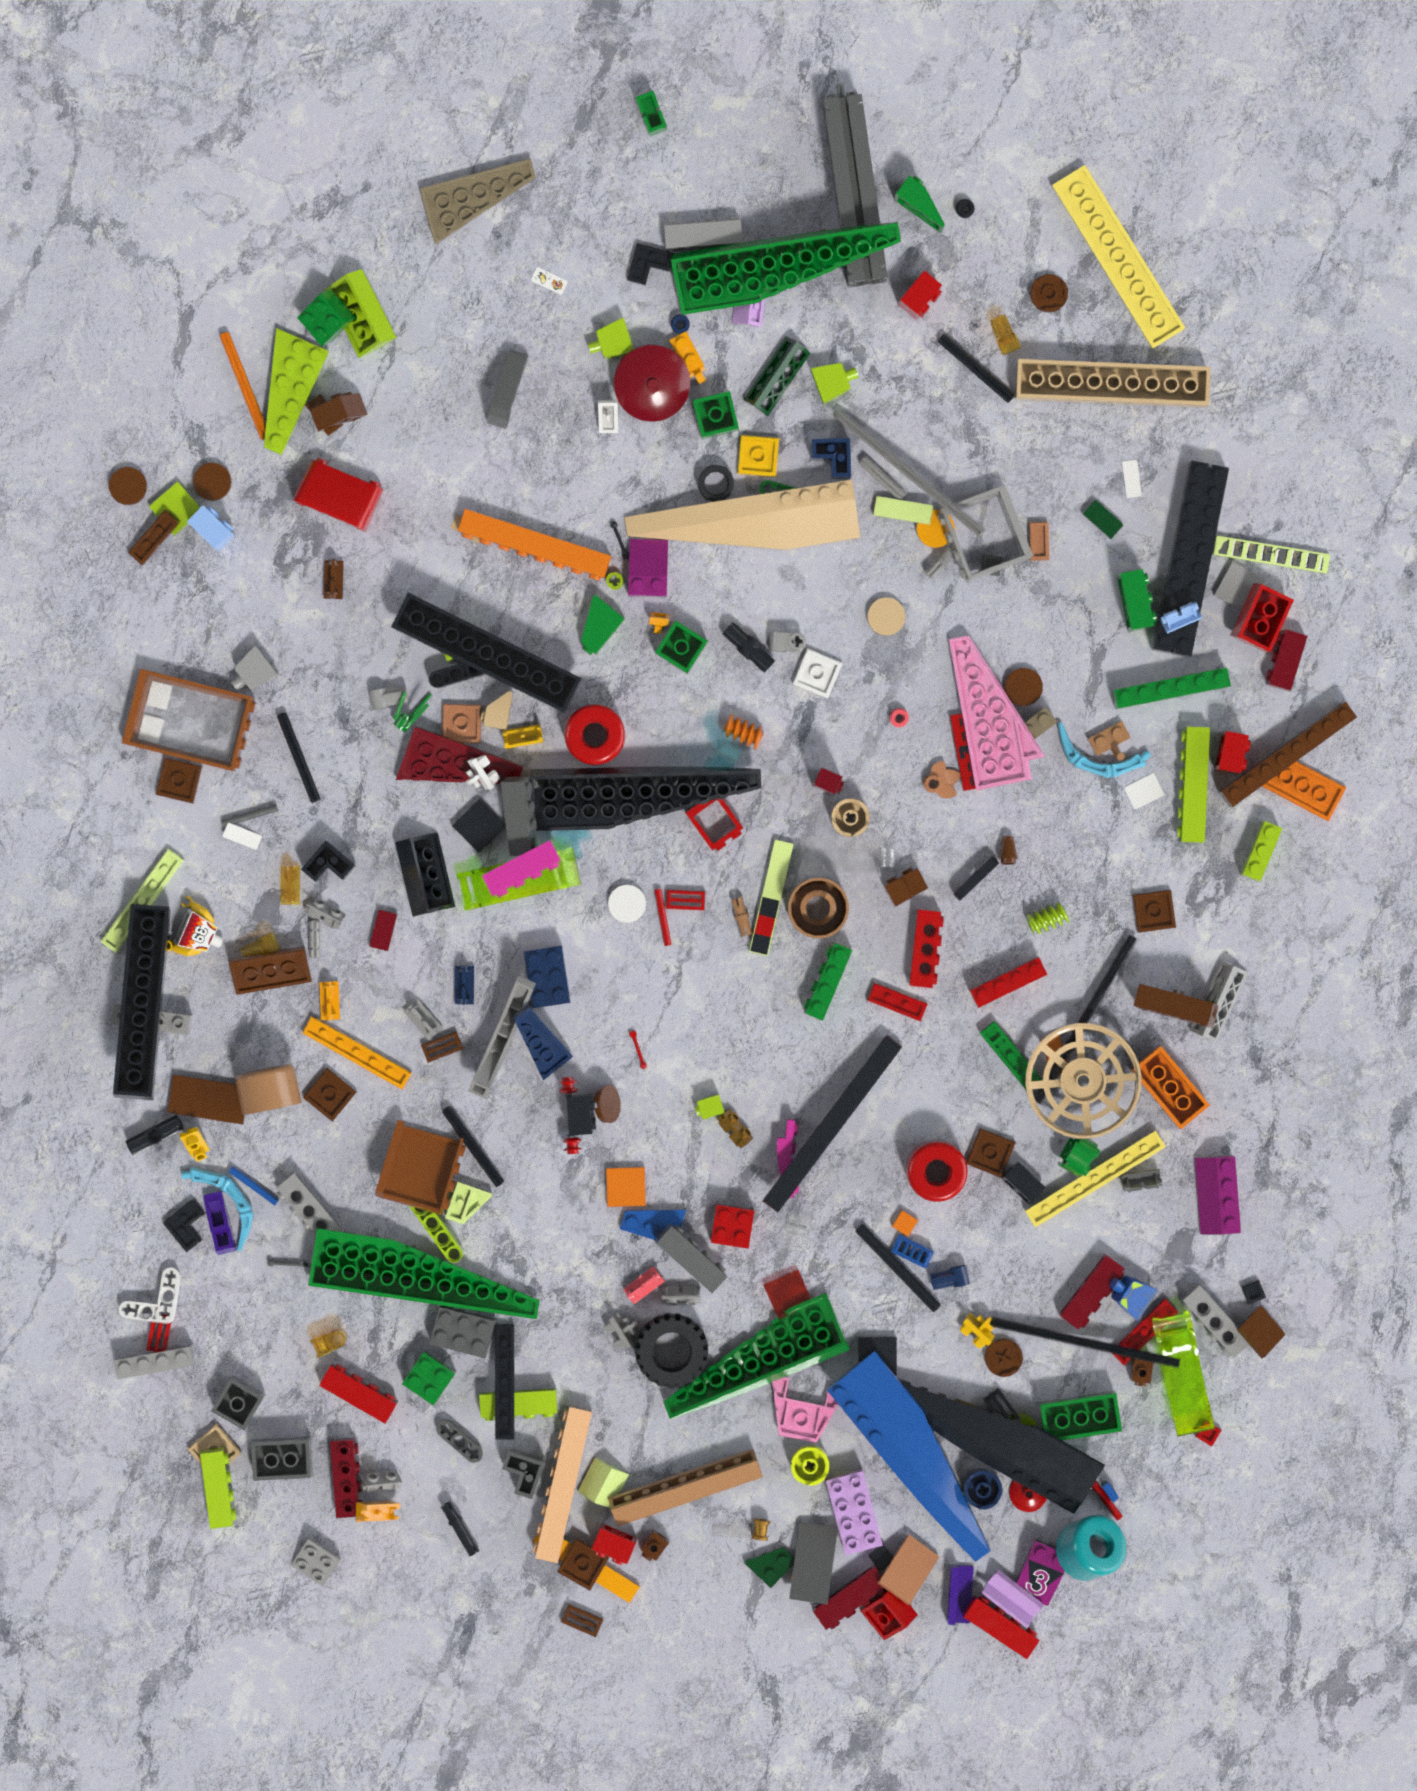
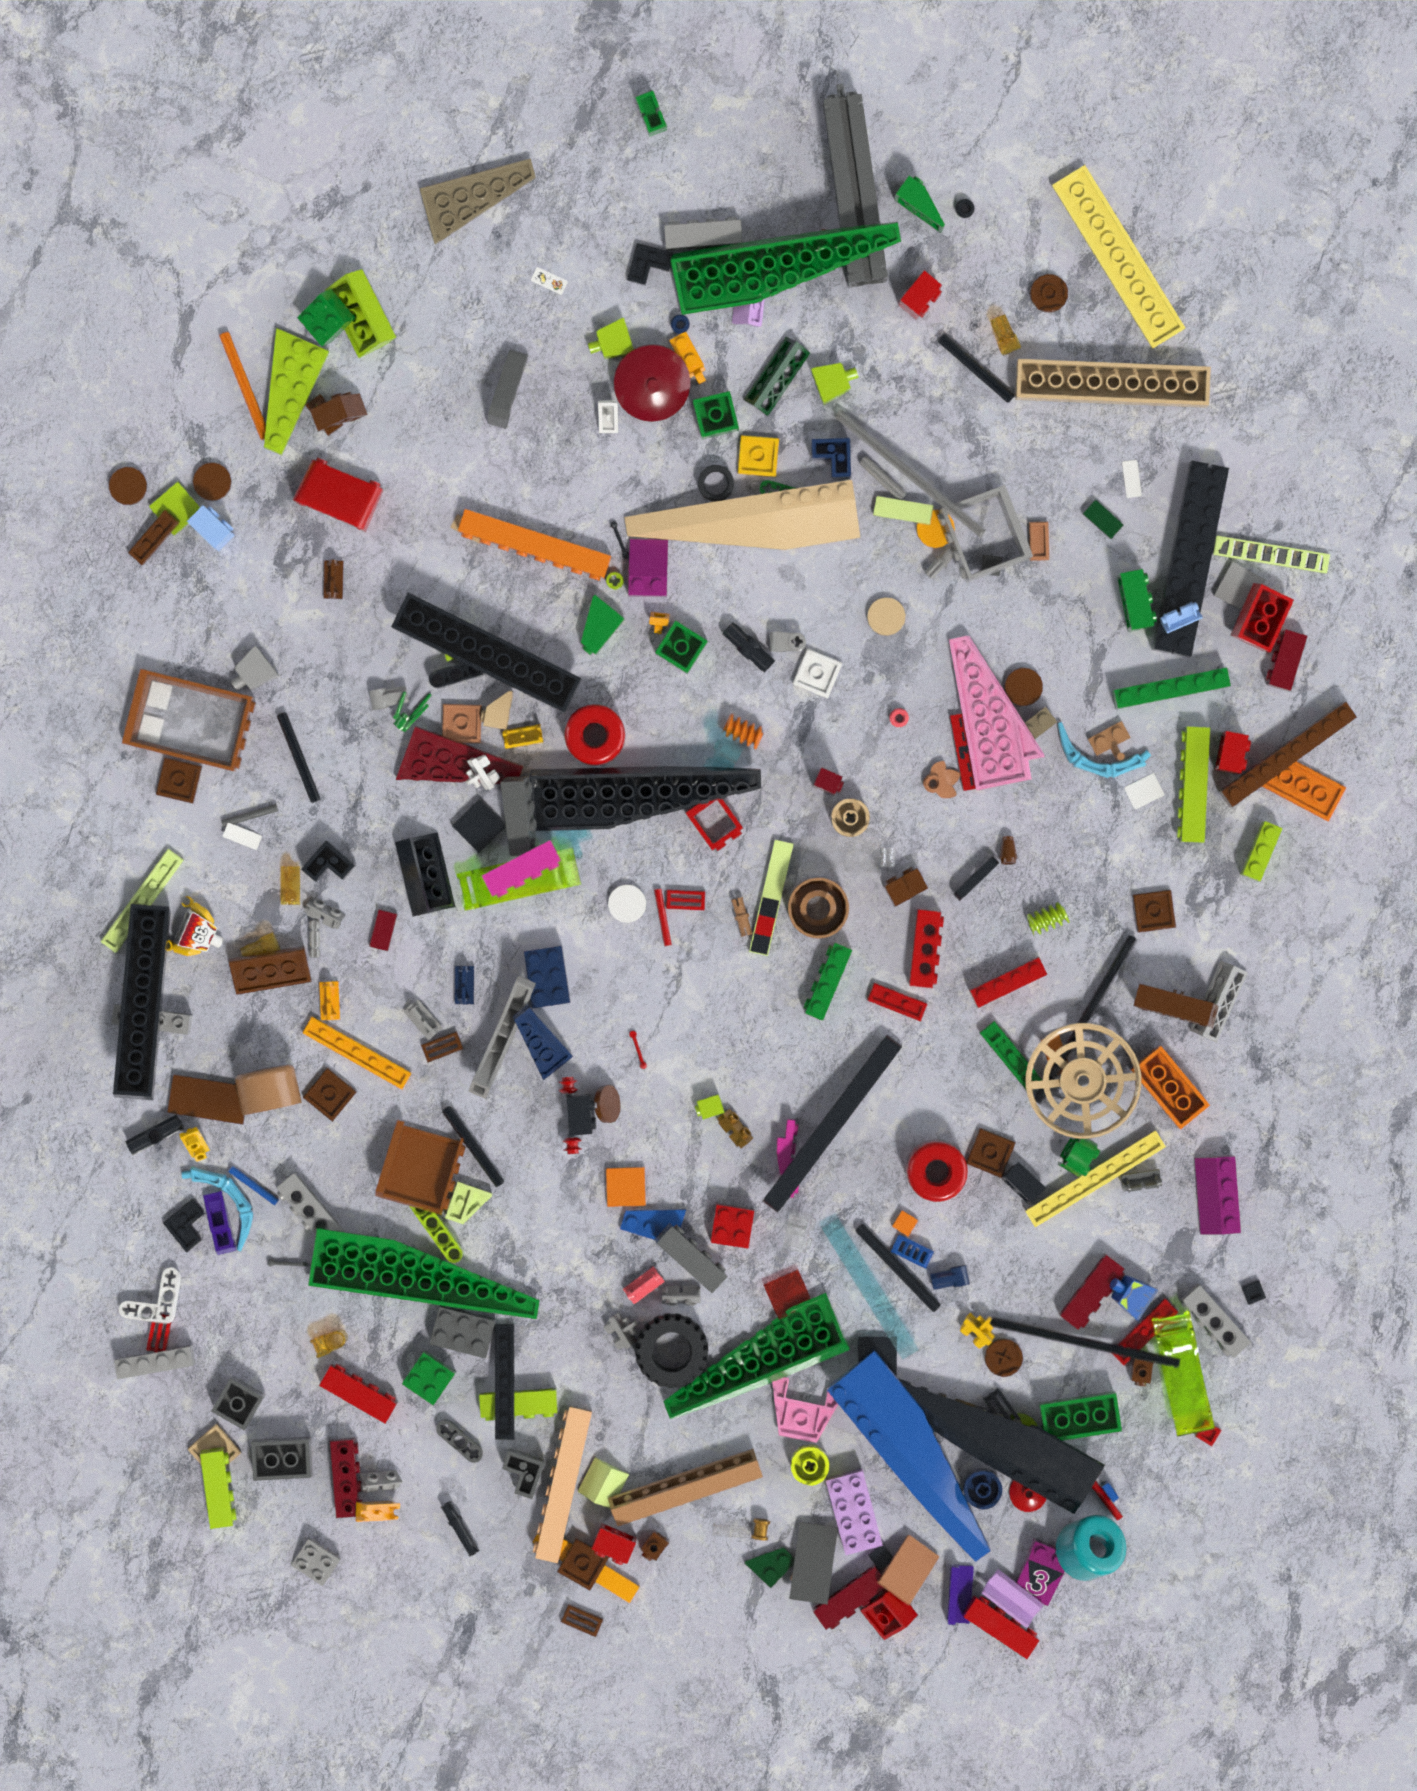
reddish brown tile [1237,1305,1286,1359] -> none
none -> clear light blue tile [822,1219,919,1360]

